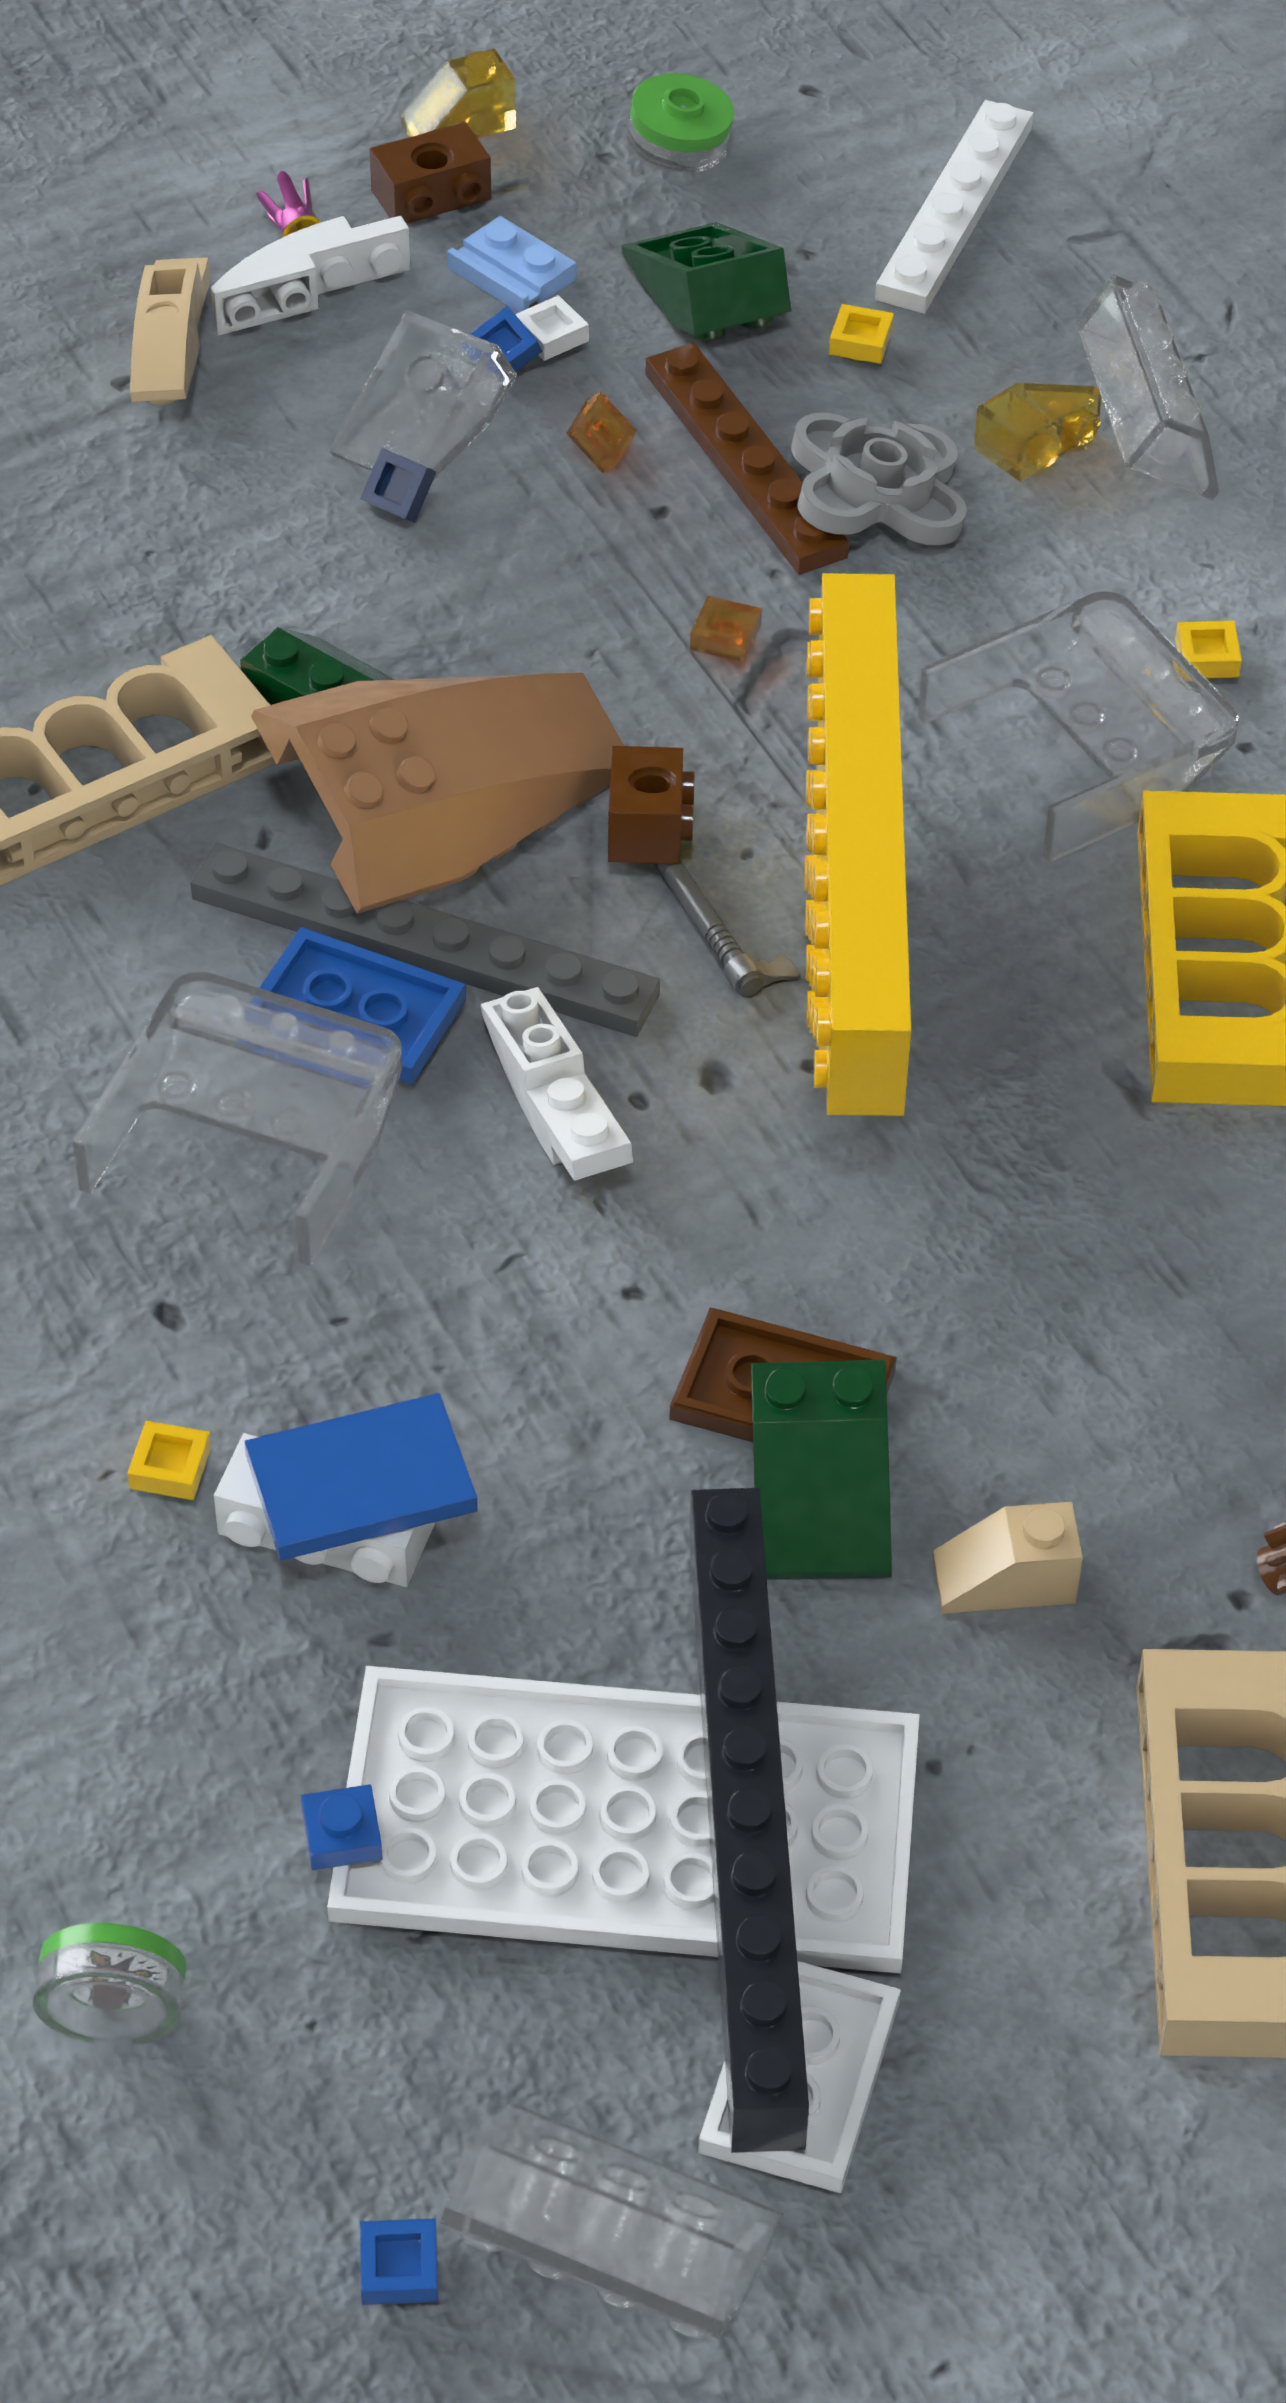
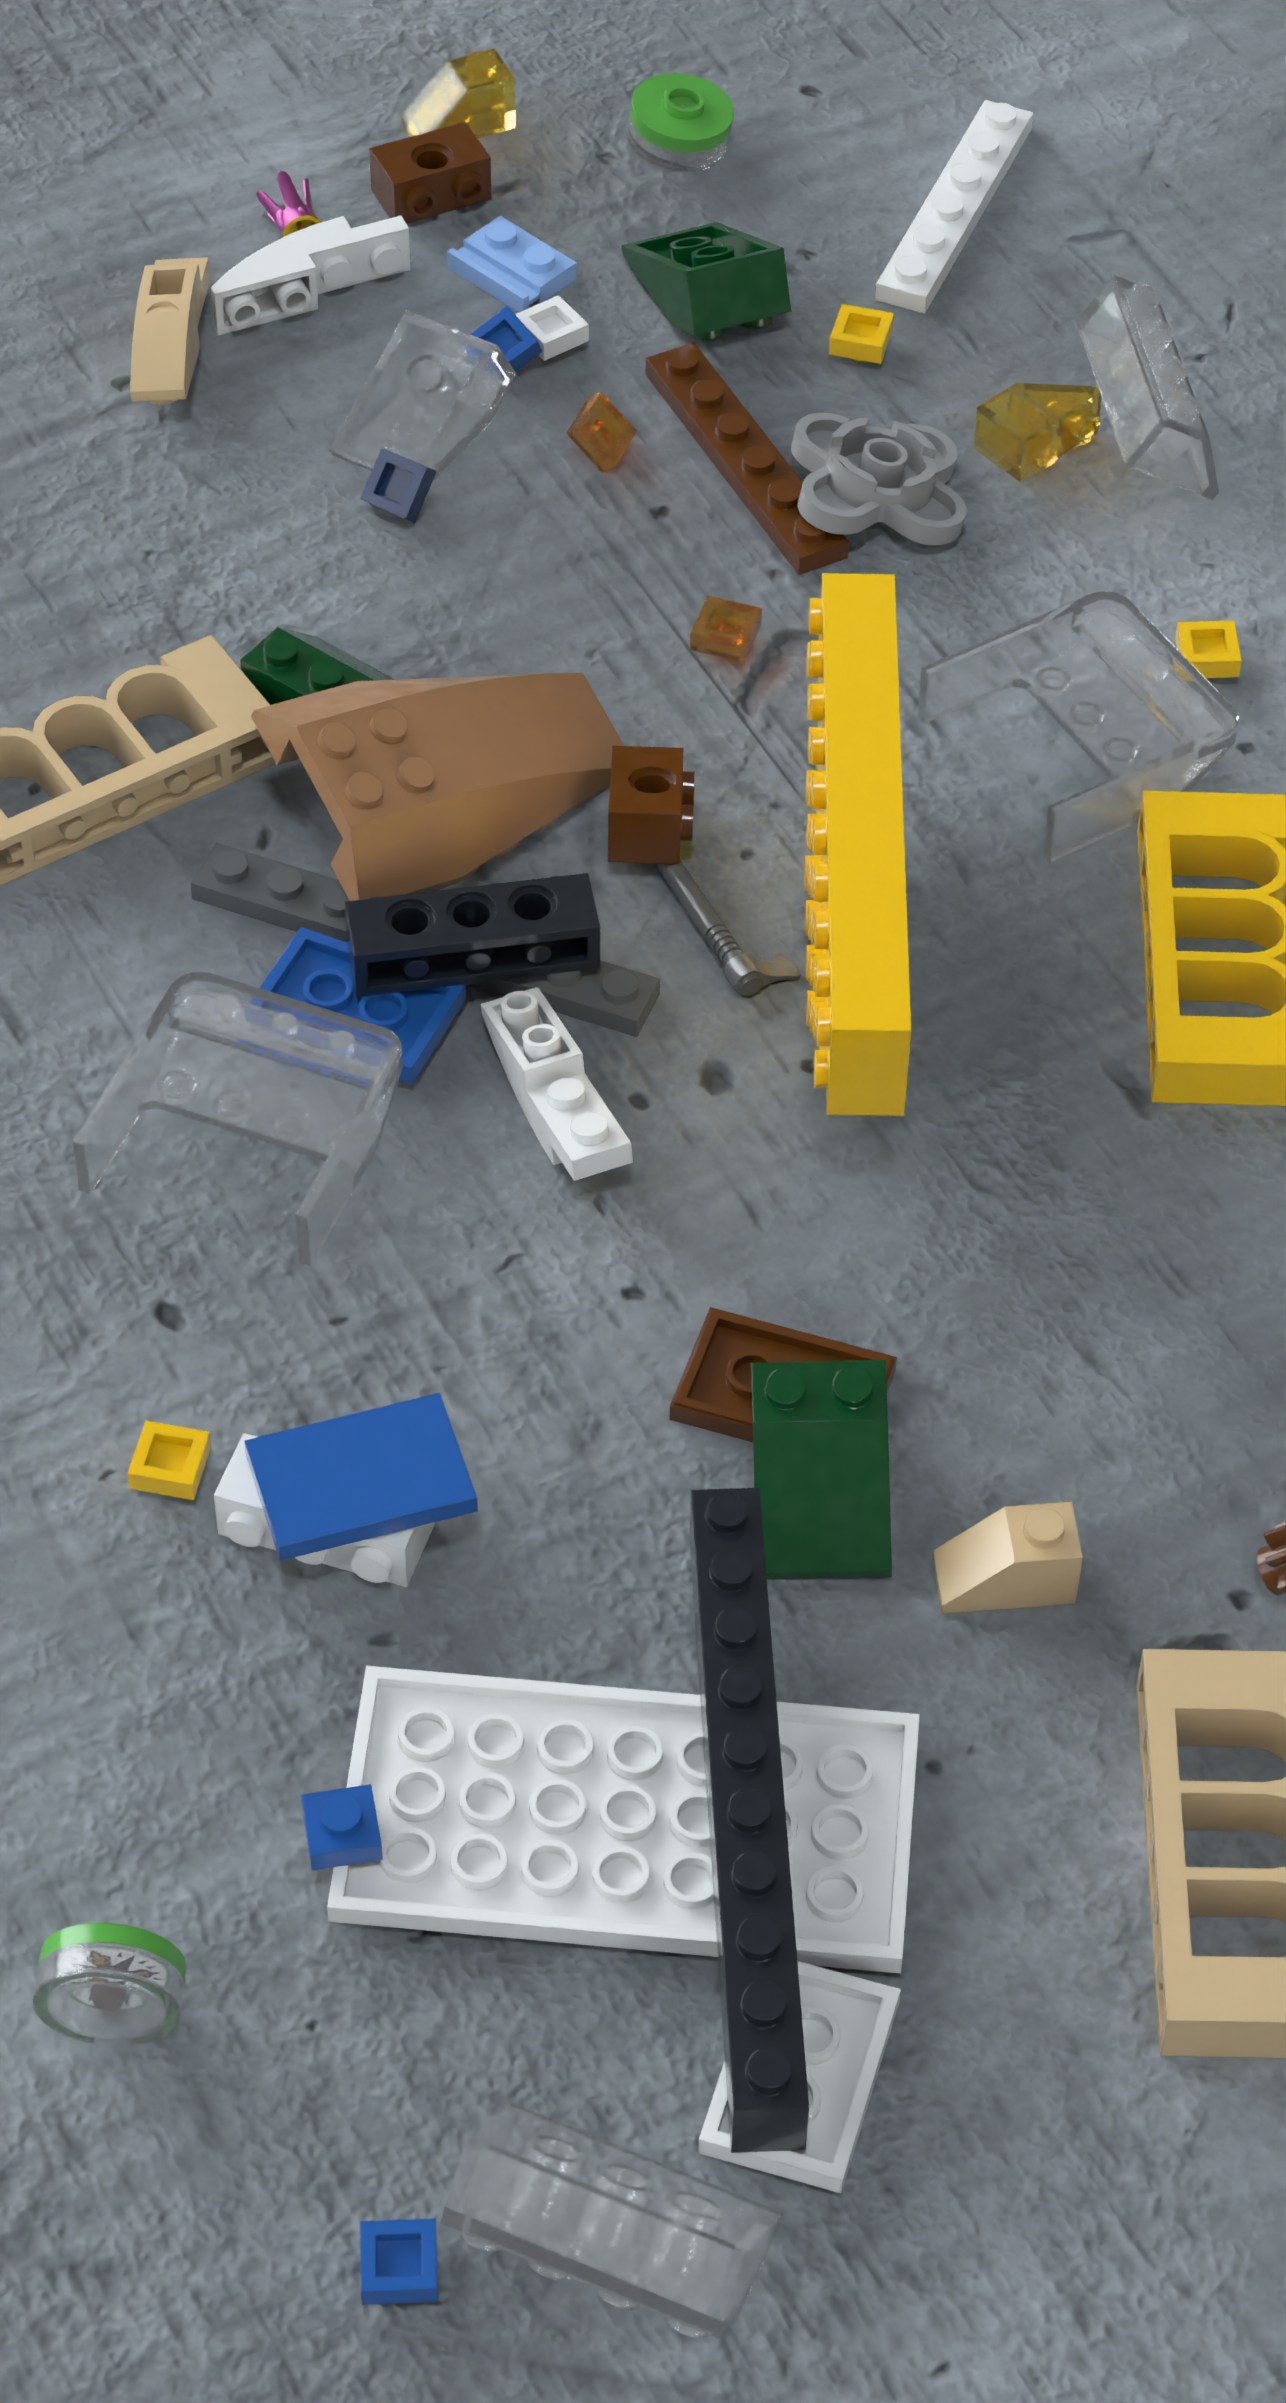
none -> black brick [345,873,600,997]

